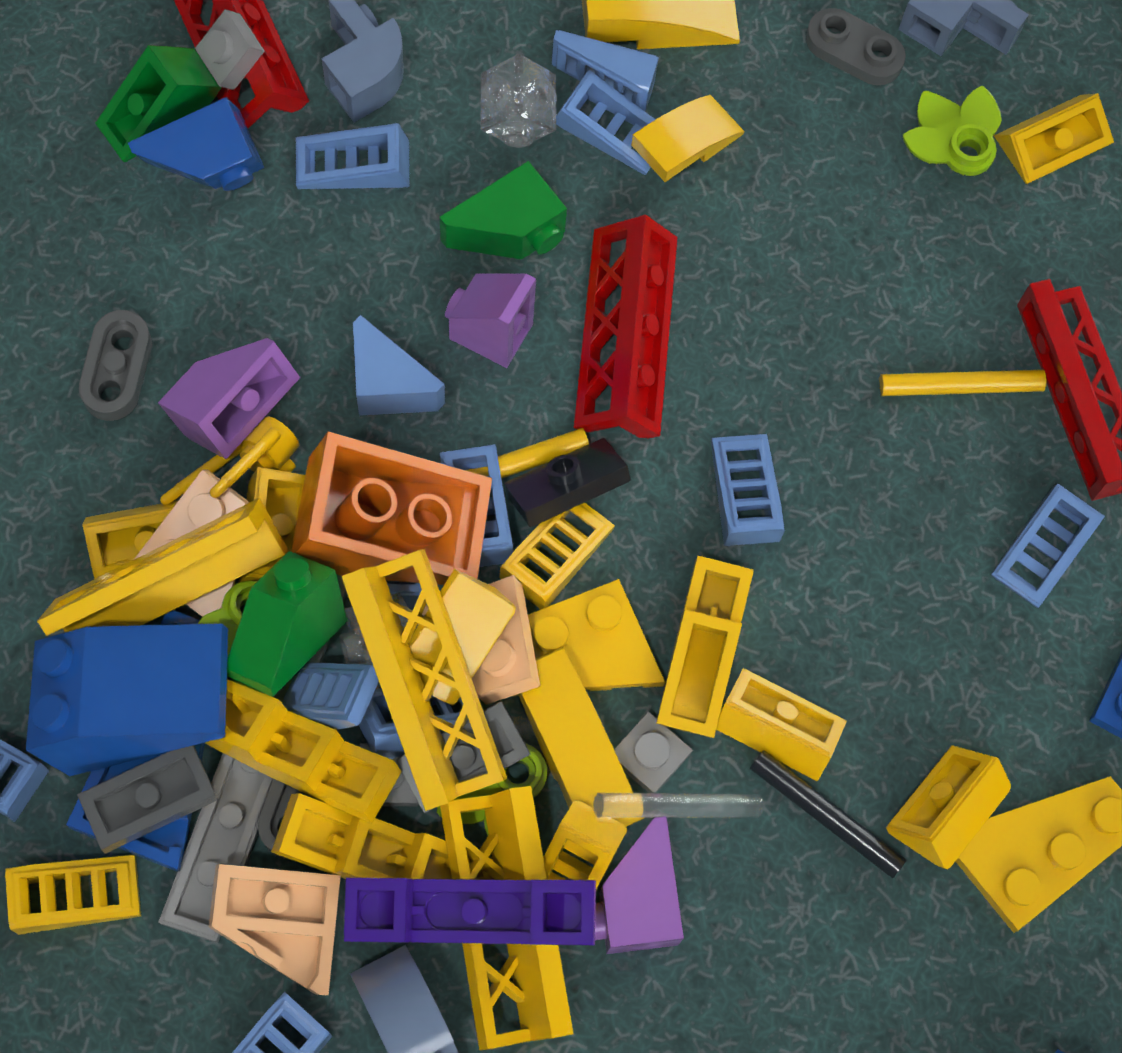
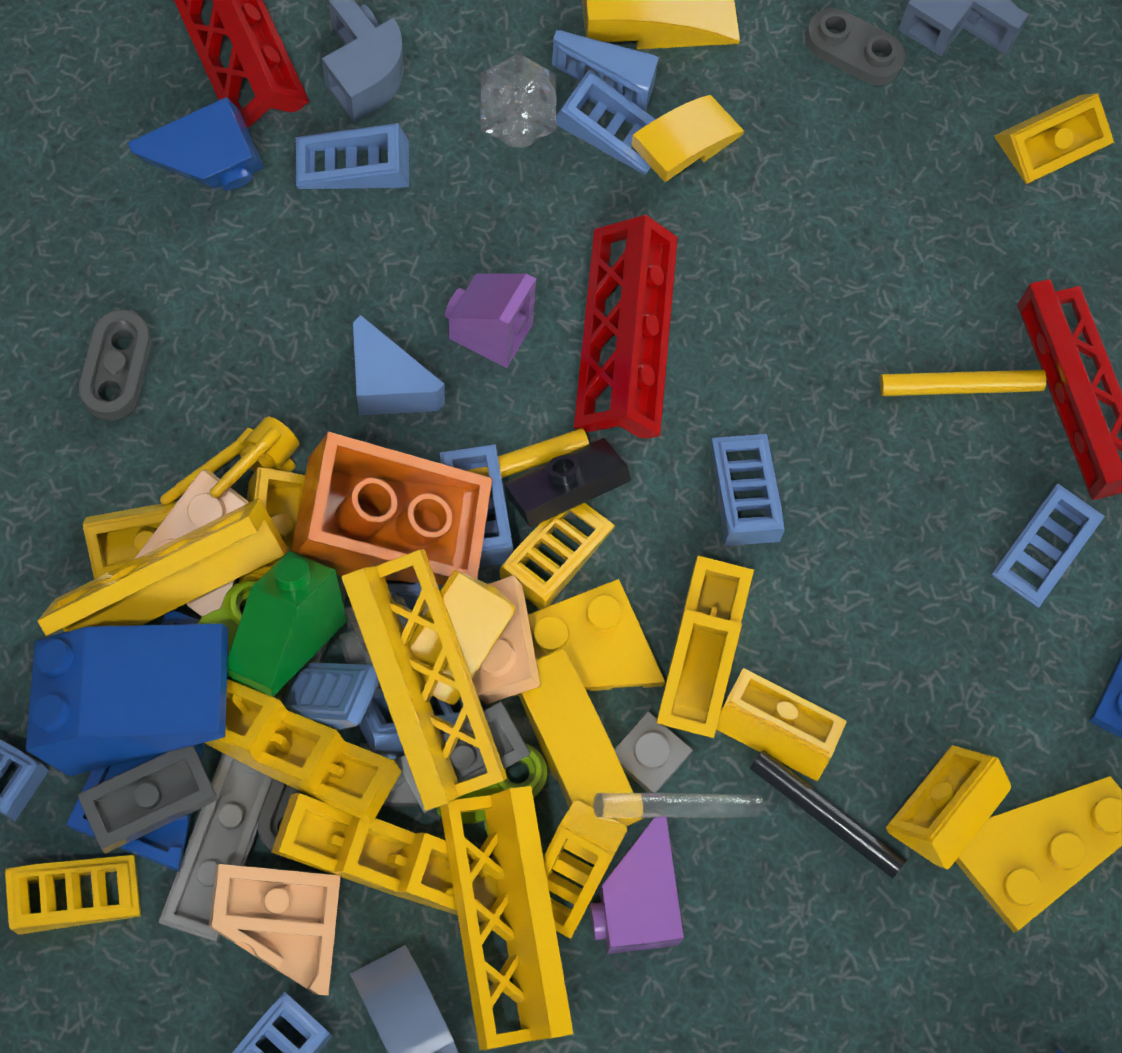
green slope [95,45,222,162] -> none
medium lavender slope [158,338,300,459] -> none
light grey plate [195,9,265,90] -> none
dark purple slope [344,878,596,946] -> none
green slope [440,161,567,260] -> none
lime plate [902,86,1002,176] -> none

